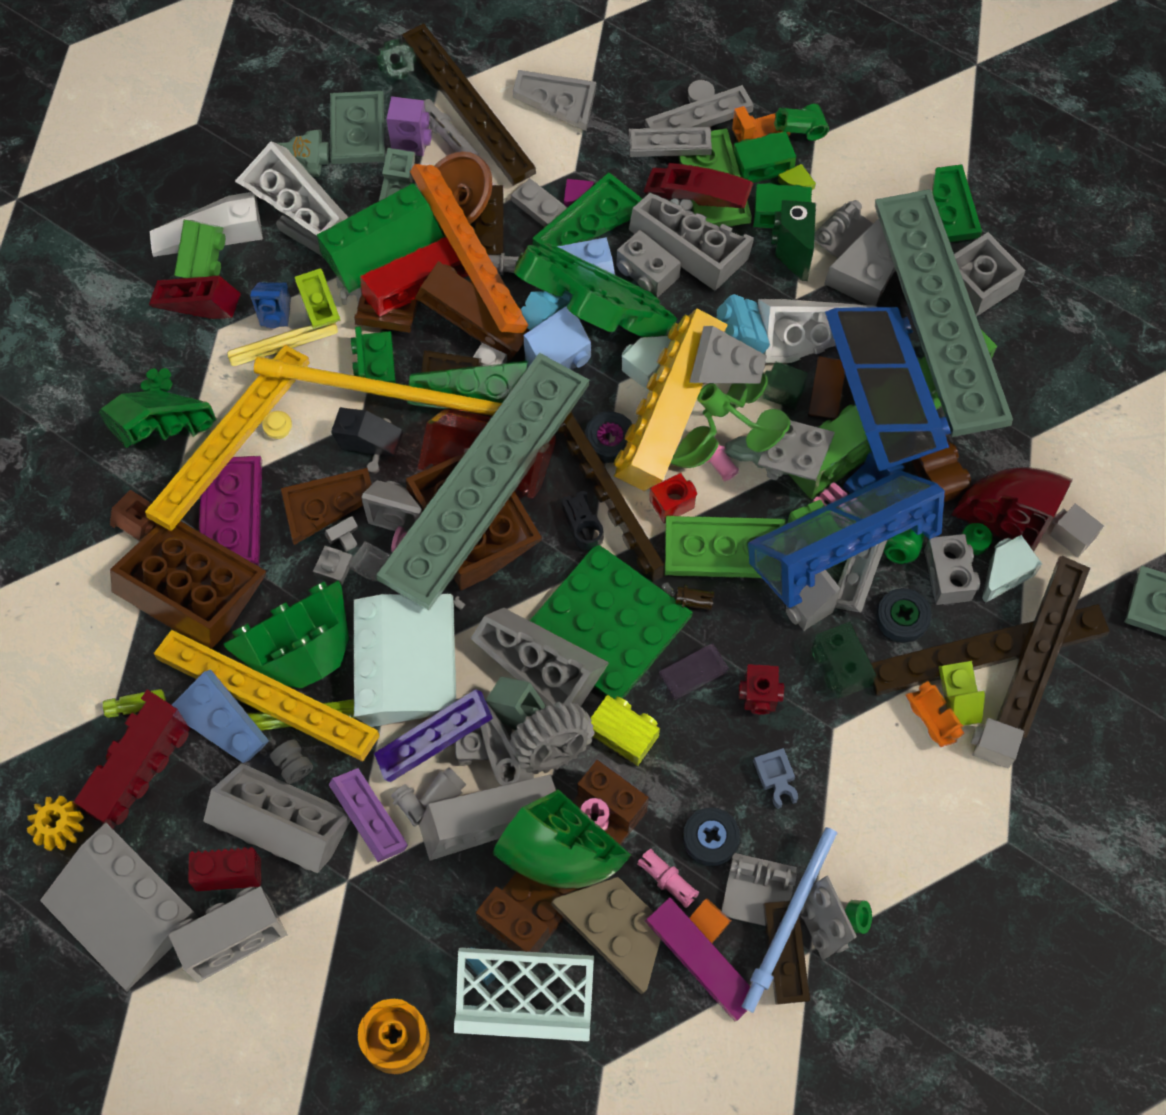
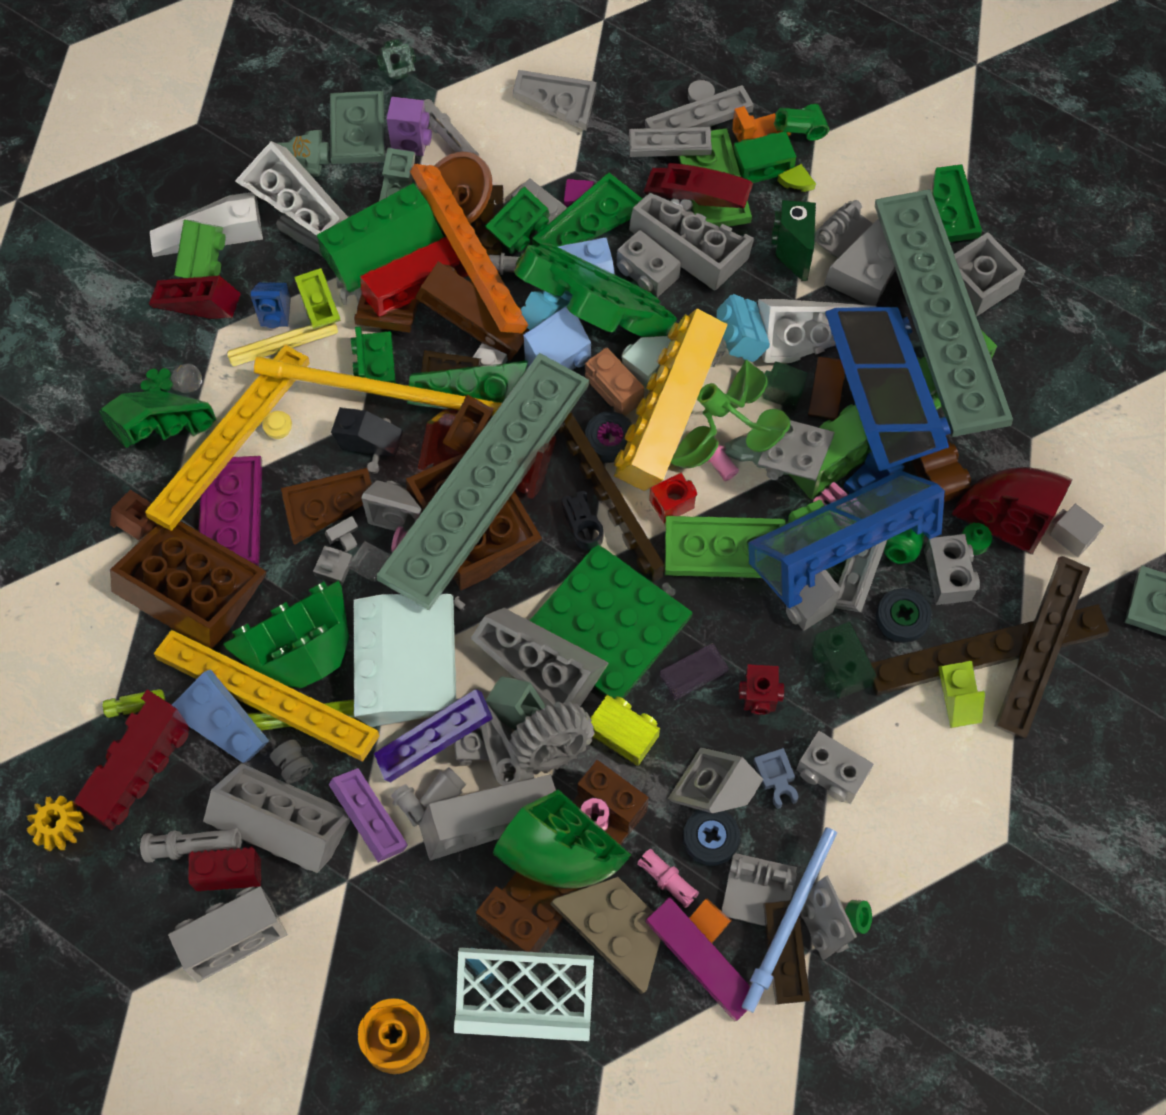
light grey slope [40,823,199,991] -> none
dark brown plate [401,23,536,186] -> none
dark brown pin [675,584,714,611] -> none
light grey wing [689,326,767,383] -> none
green brick [753,183,812,228] -> none
orange hinge [905,681,965,747] -> none
light grey brick [971,718,1024,769] -> none
light aqua slope [982,535,1042,603] -> none
none -> light grey pin [140,828,242,863]
none -> clear tile [172,364,202,393]
none -> reddish brown slope [443,394,494,454]
none -> green bracket [486,186,550,255]
none -> nougat brick [585,348,644,416]
none -> light grey slope [668,747,763,813]
none -> light grey brick [796,731,874,804]

